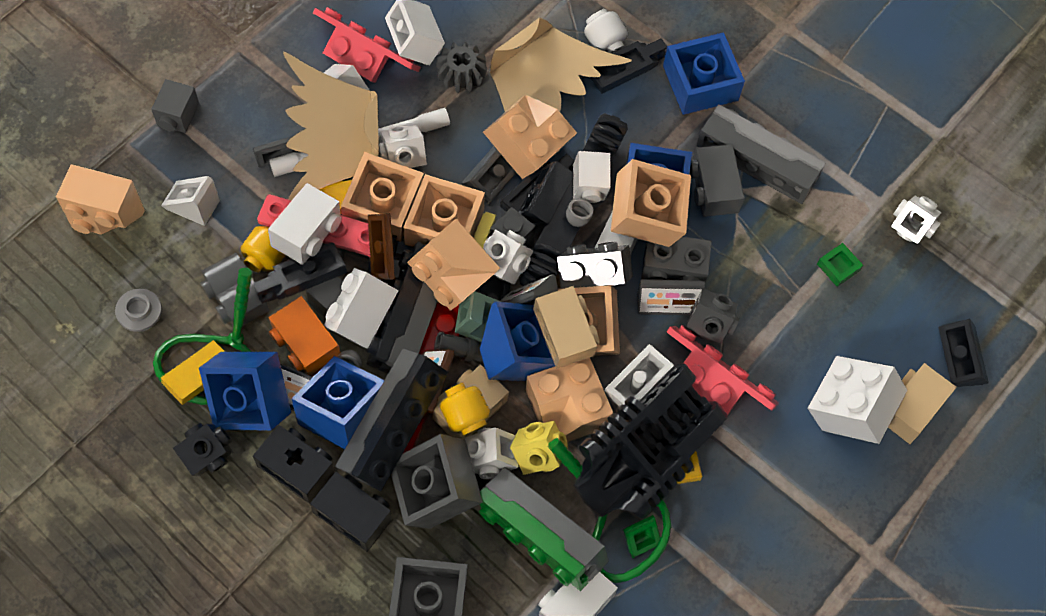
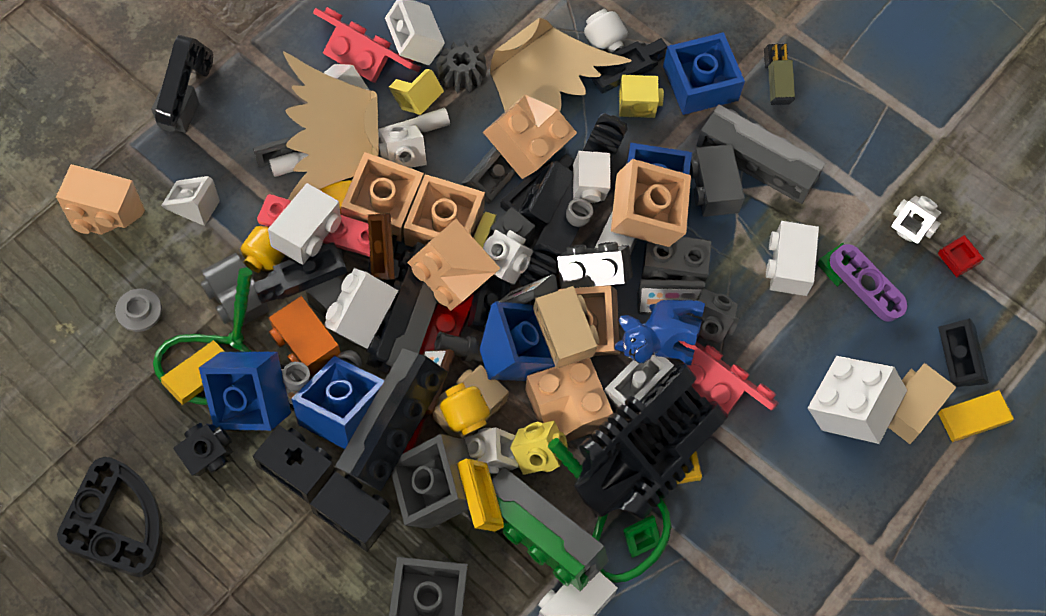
sand green panel [455,291,501,342] -> none
none -> black beam [57,457,163,577]
none -> black beam [155,35,213,126]
none -> light grey hinge [282,362,310,391]
none -> light yellow panel [389,69,444,115]
none -> yellow tile [457,458,504,532]
none -> blue animal [615,300,705,366]
none -> light yellow brick [619,75,664,118]
none -> olive piece [764,44,795,105]
none -> white brick [766,221,819,296]
none -> medium lavender beam [830,244,907,322]
none -> red tile [938,235,984,278]
none -> yellow tile [938,390,1014,442]

